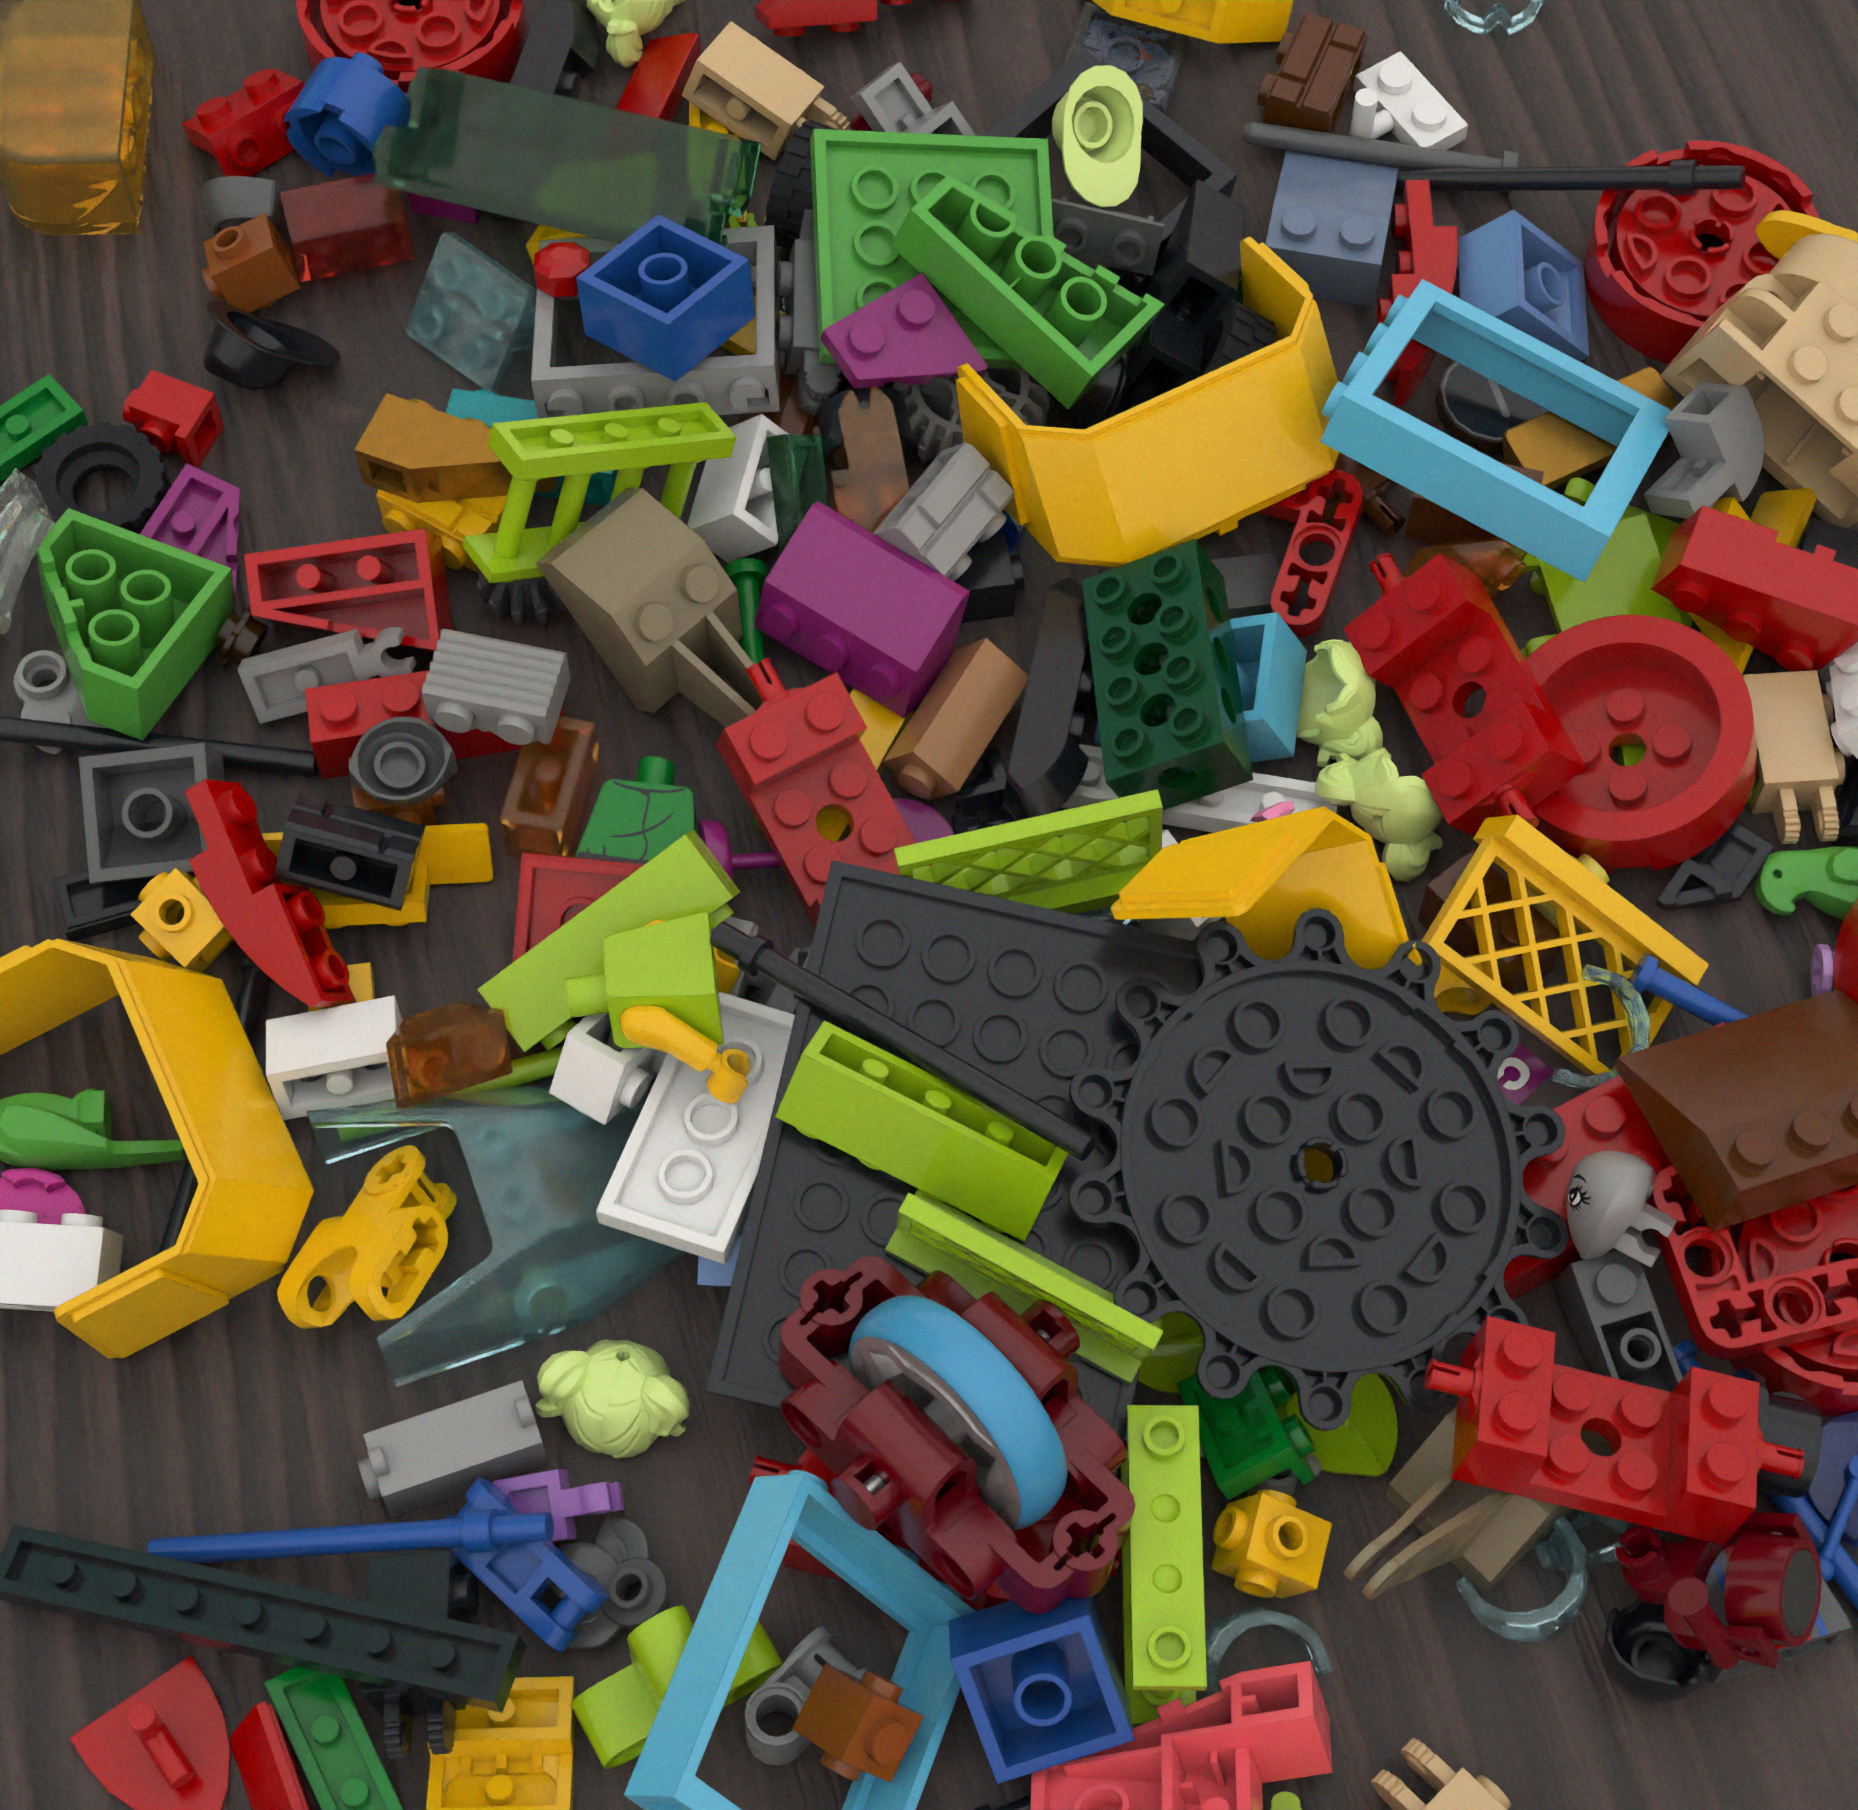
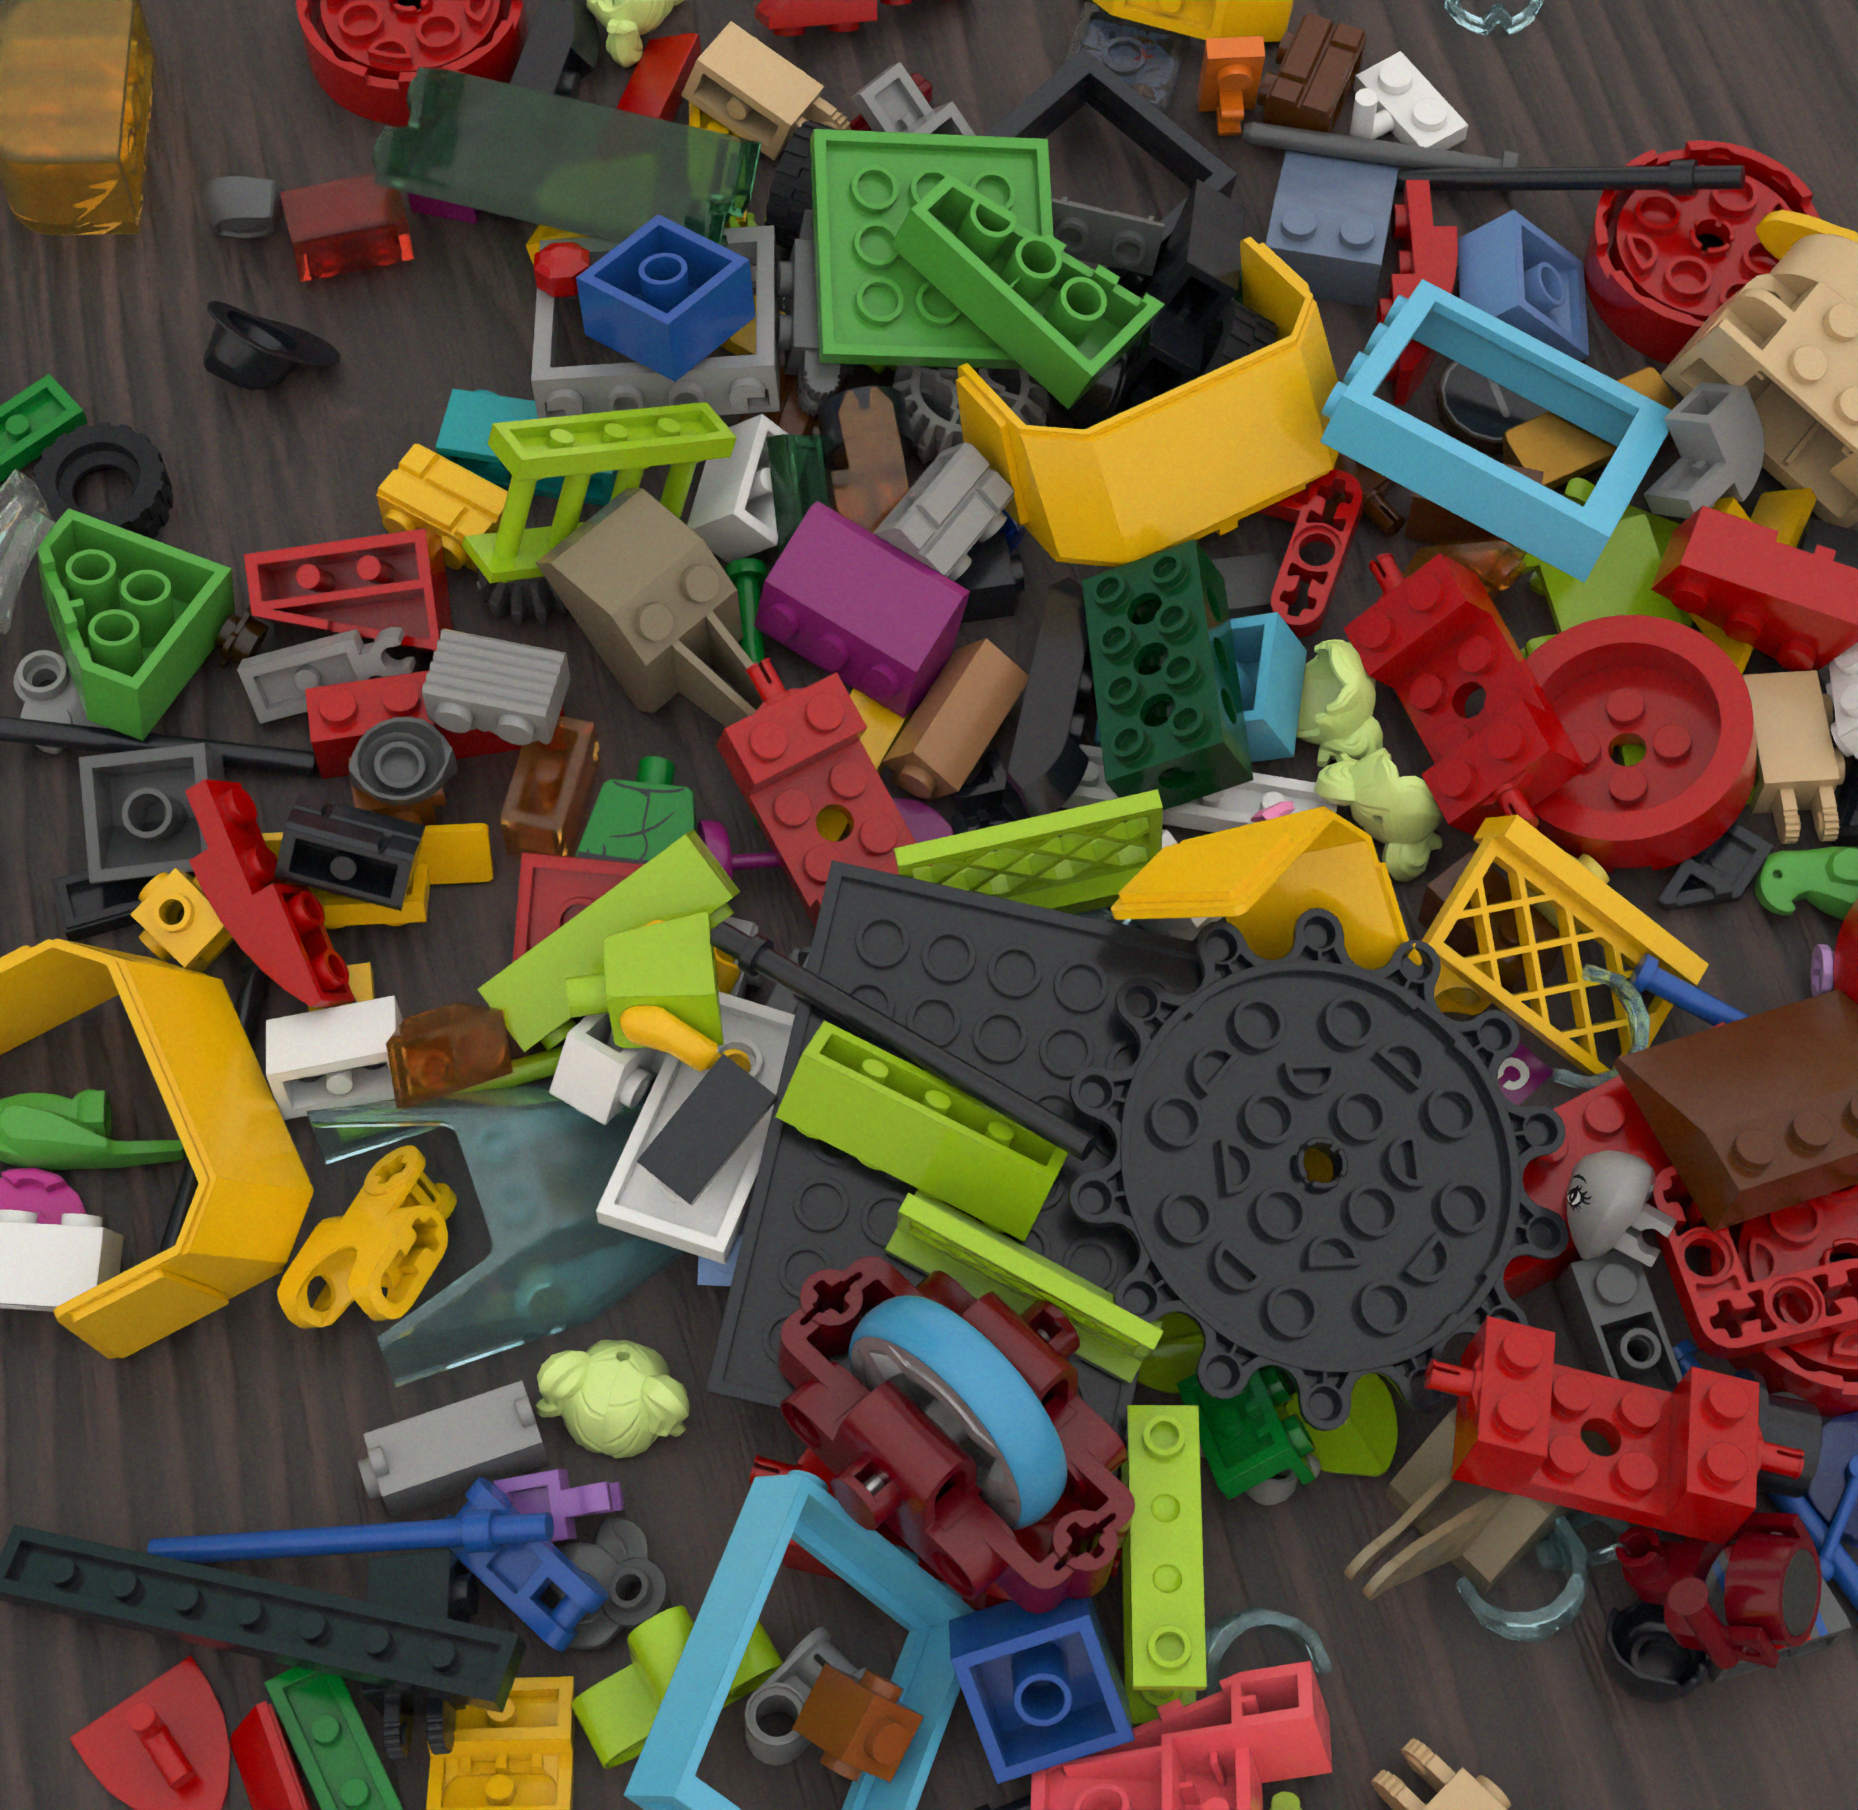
red brick [123,369,225,468] -> none
magenta wing [140,463,241,610] -> none
red bracket [182,69,304,177] -> none
dark orange brick [202,213,301,313] -> none
blue brick [284,52,423,189] -> none
pearl gold slope [354,393,559,503] -> none
clear light blue bracket [406,232,536,391] -> none
magenta wing [820,272,988,389] -> none
yellowish green piece [1052,65,1143,207] -> none
yellow brick [1211,1490,1332,1599] -> none
none -> black tile [637,1053,778,1206]
none -> orange plate [1197,36,1265,136]

